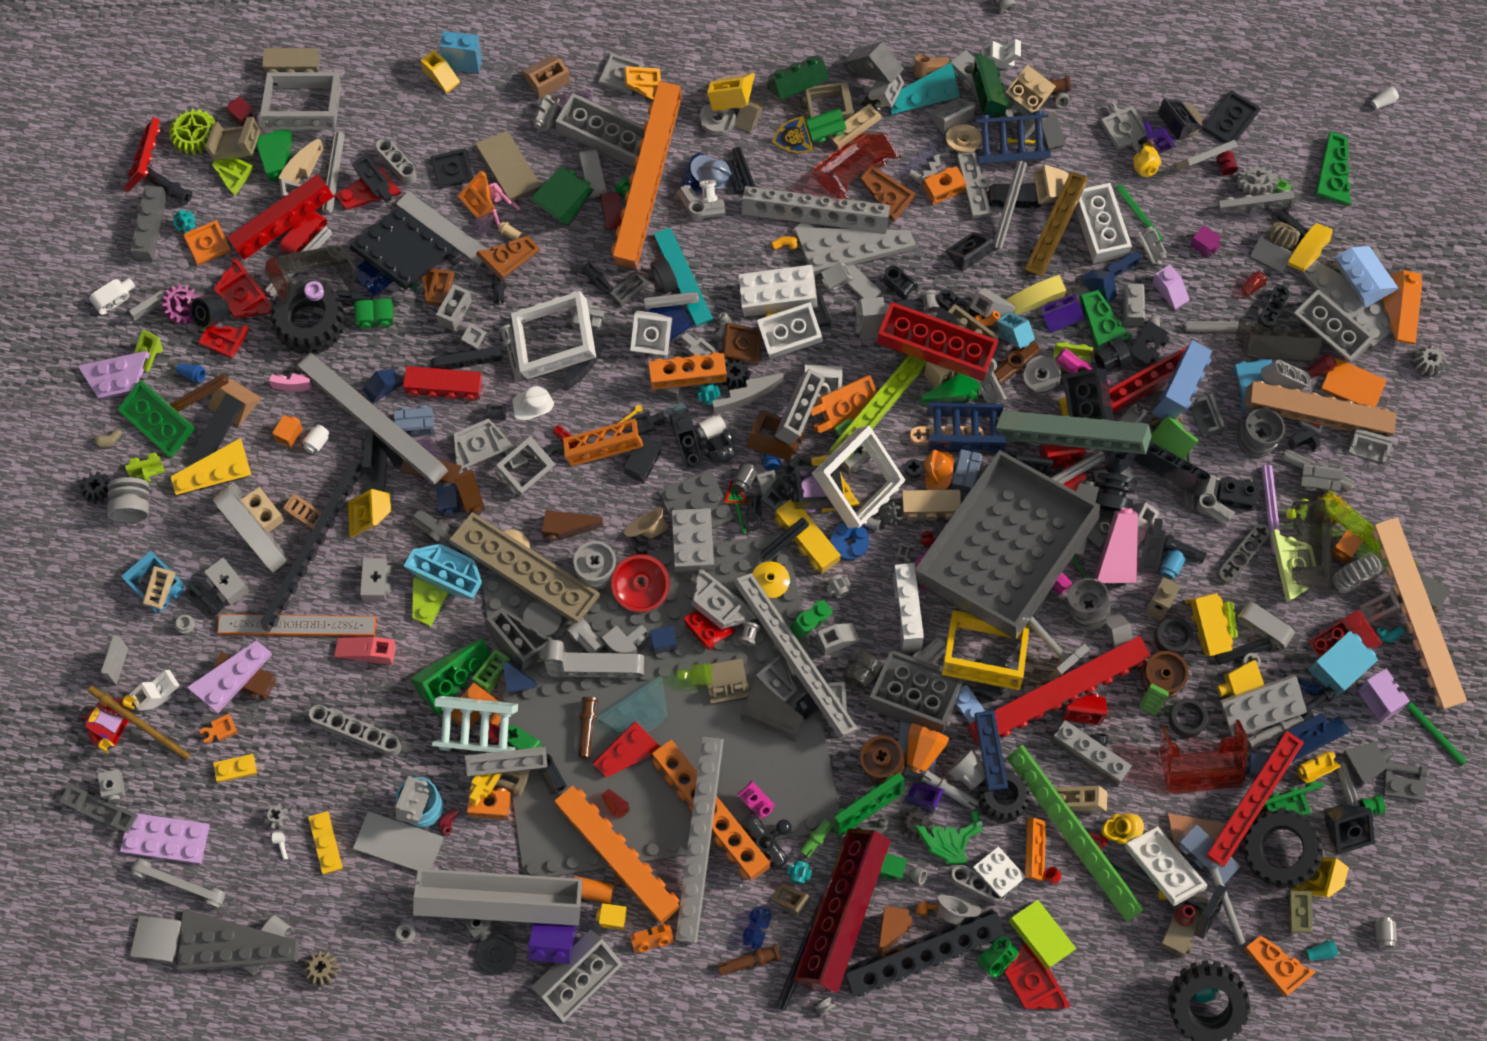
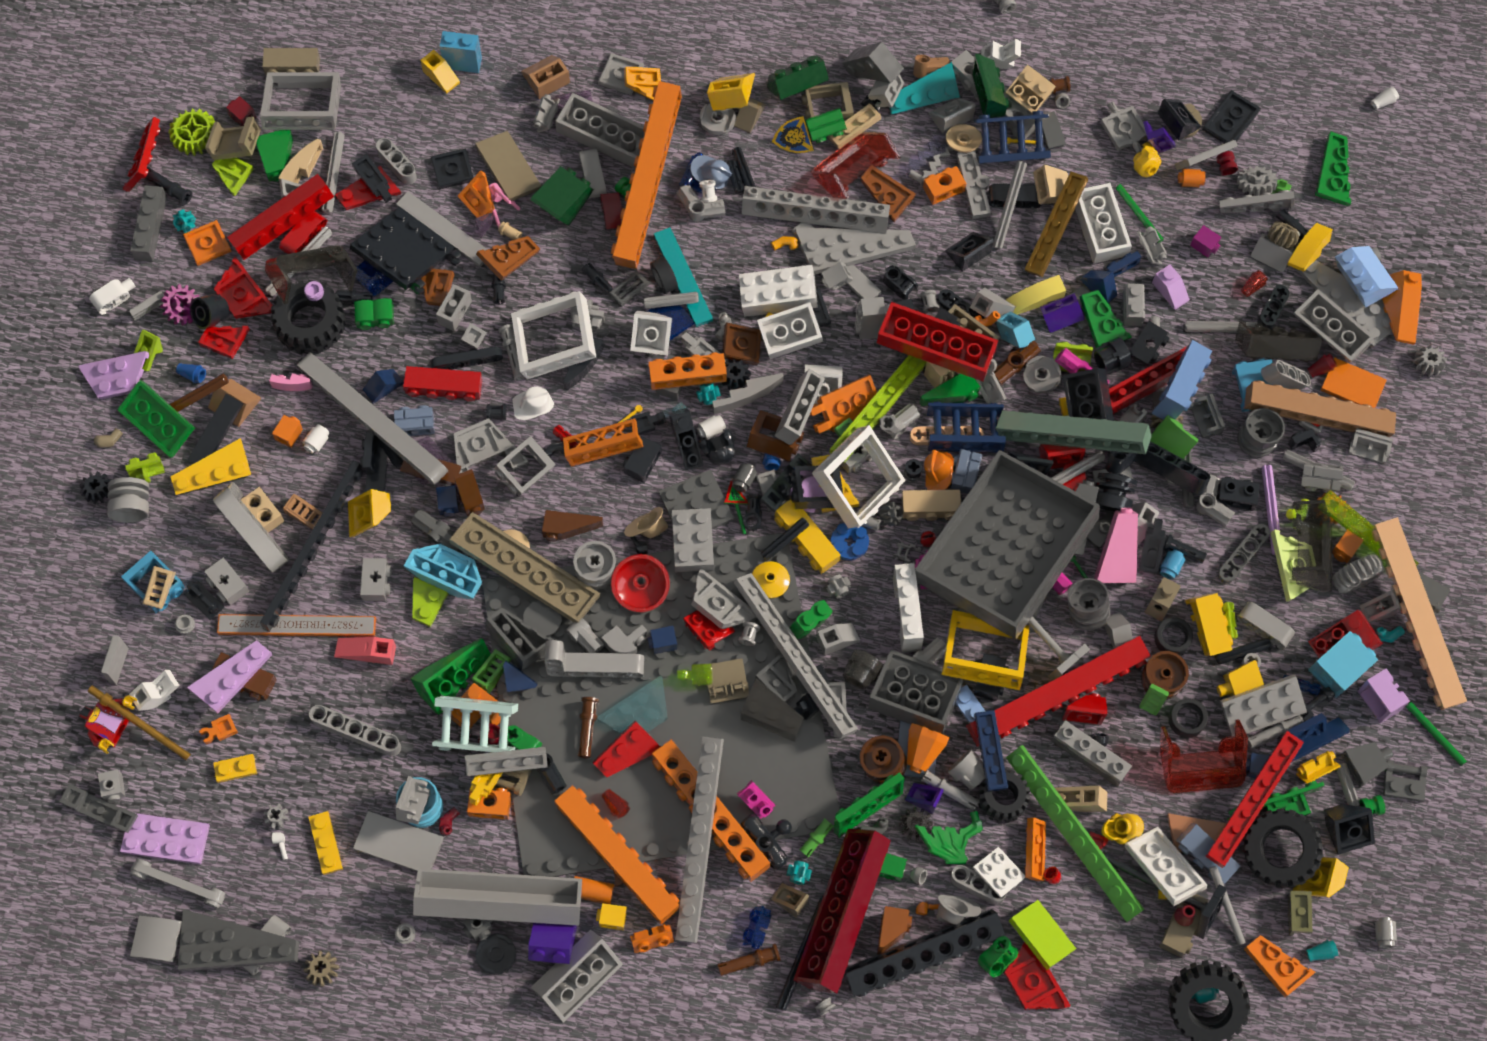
none -> light grey piece [880,403,920,439]
none -> orange brick [1178,169,1205,188]

